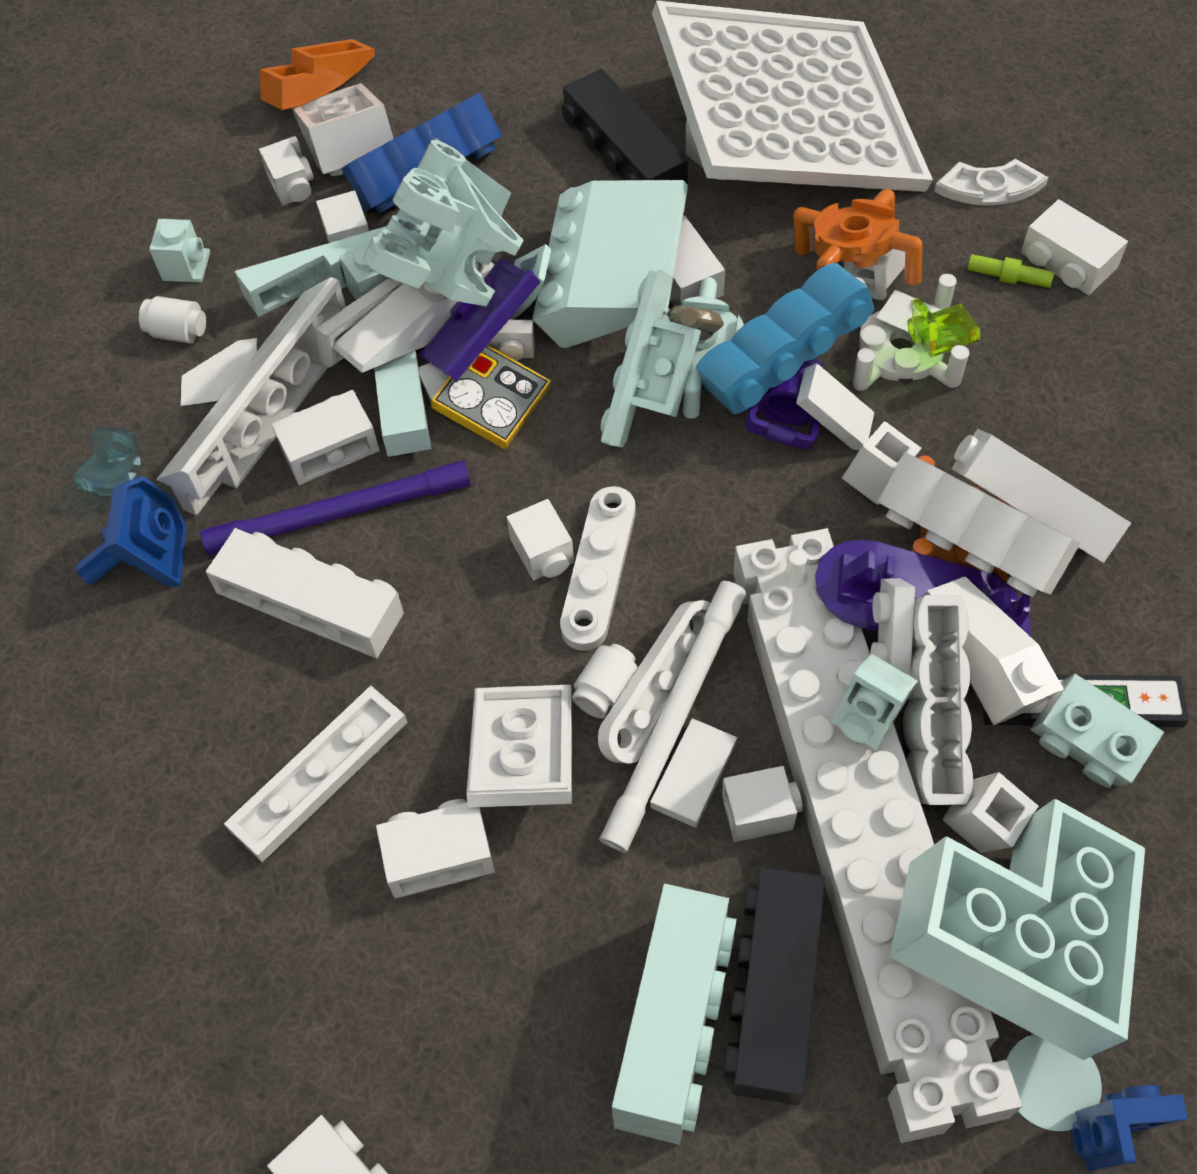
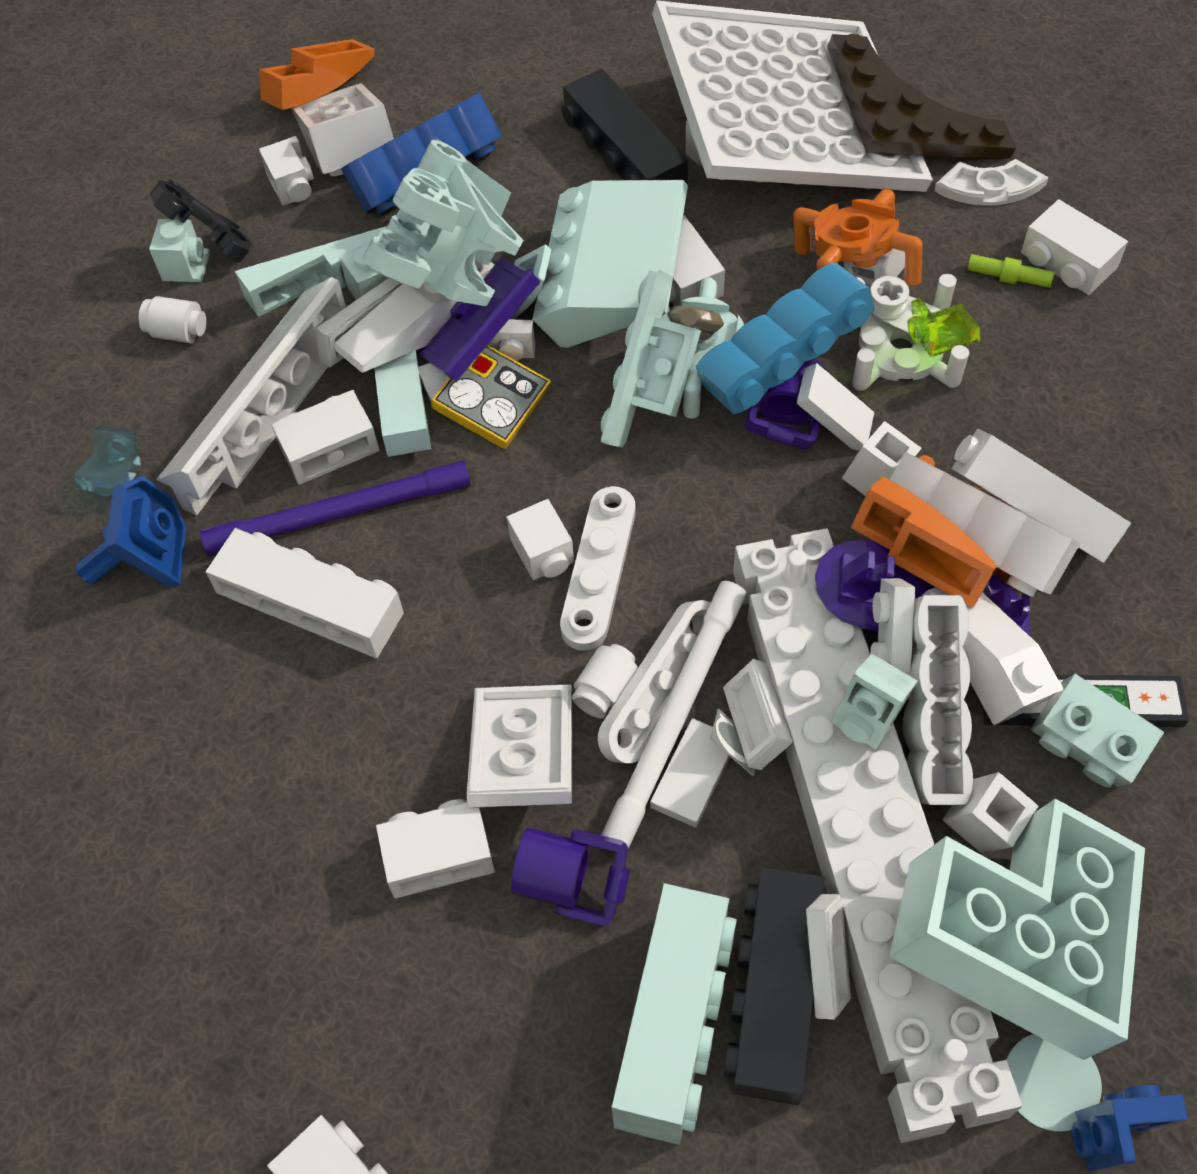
white sticker [181,338,257,406] -> none
white plate [224,686,407,862] -> none
white brick [316,190,369,243] -> none
white brick [722,766,802,842] -> none
none -> black helmet [150,179,251,263]
none -> dark purple piece [511,827,630,925]
none -> light grey sticker [710,708,755,776]
none -> white tile [723,659,793,770]
none -> white tile [806,894,851,1020]
none -> dark brown plate [827,34,1016,160]
none -> orange slope [851,476,997,608]
none -> white bush [870,276,909,320]

